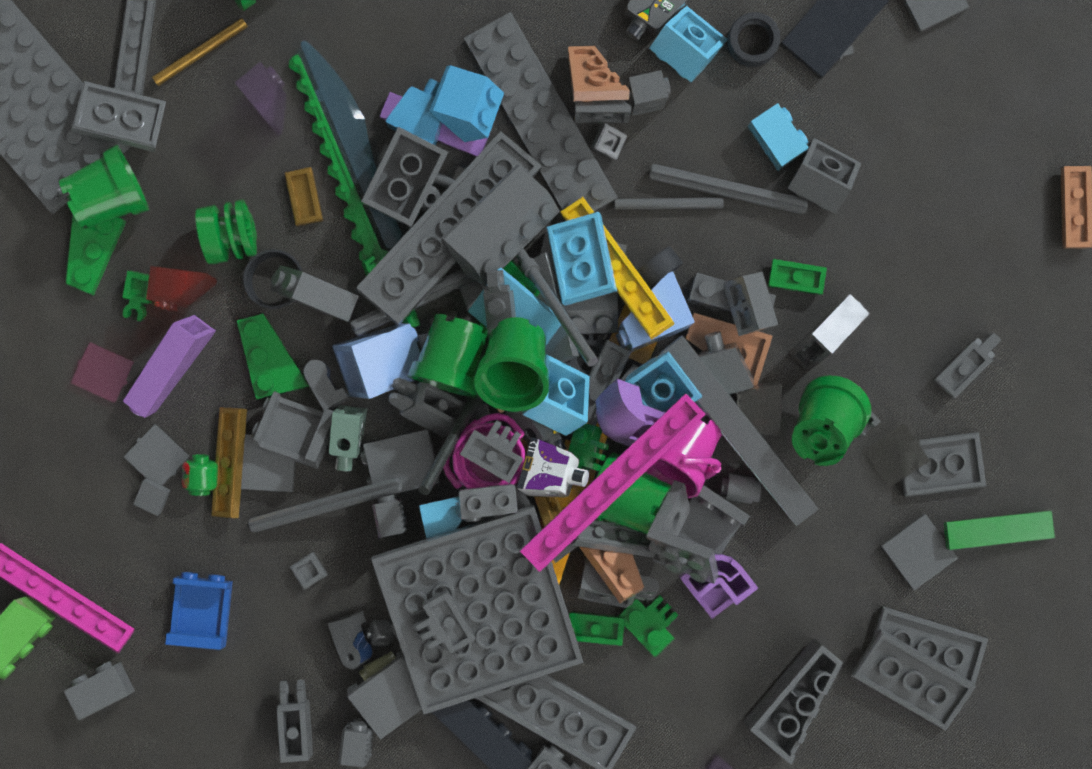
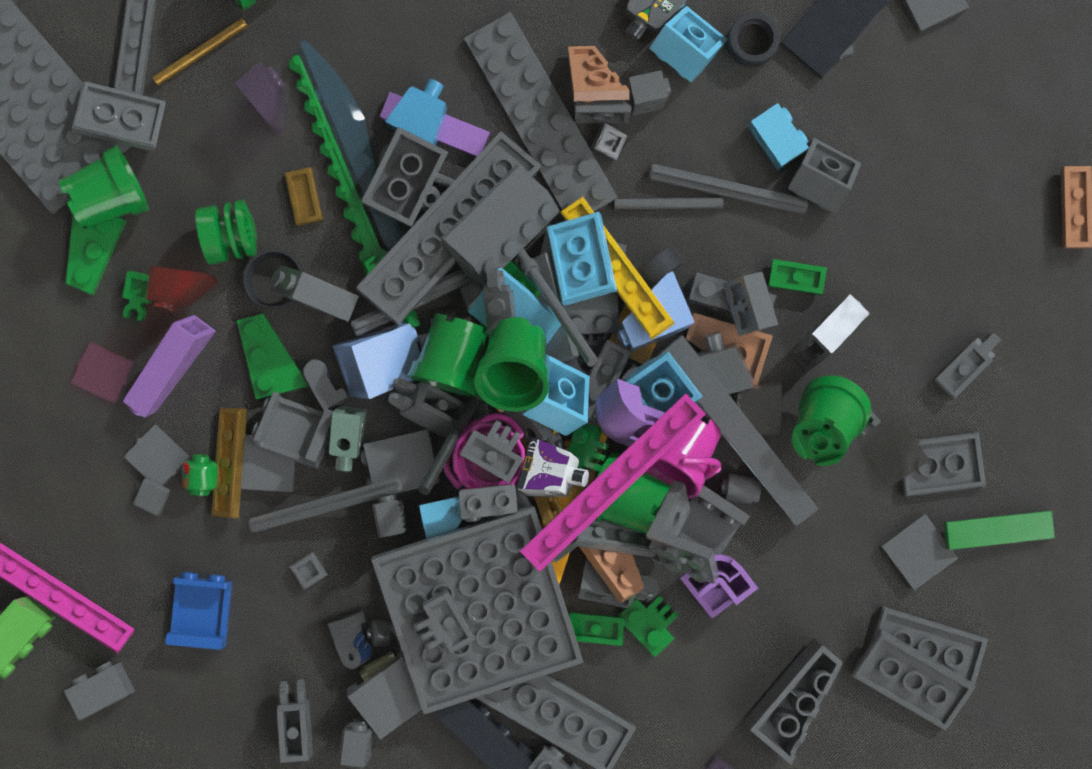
dark azure slope [429,65,504,142] -> none

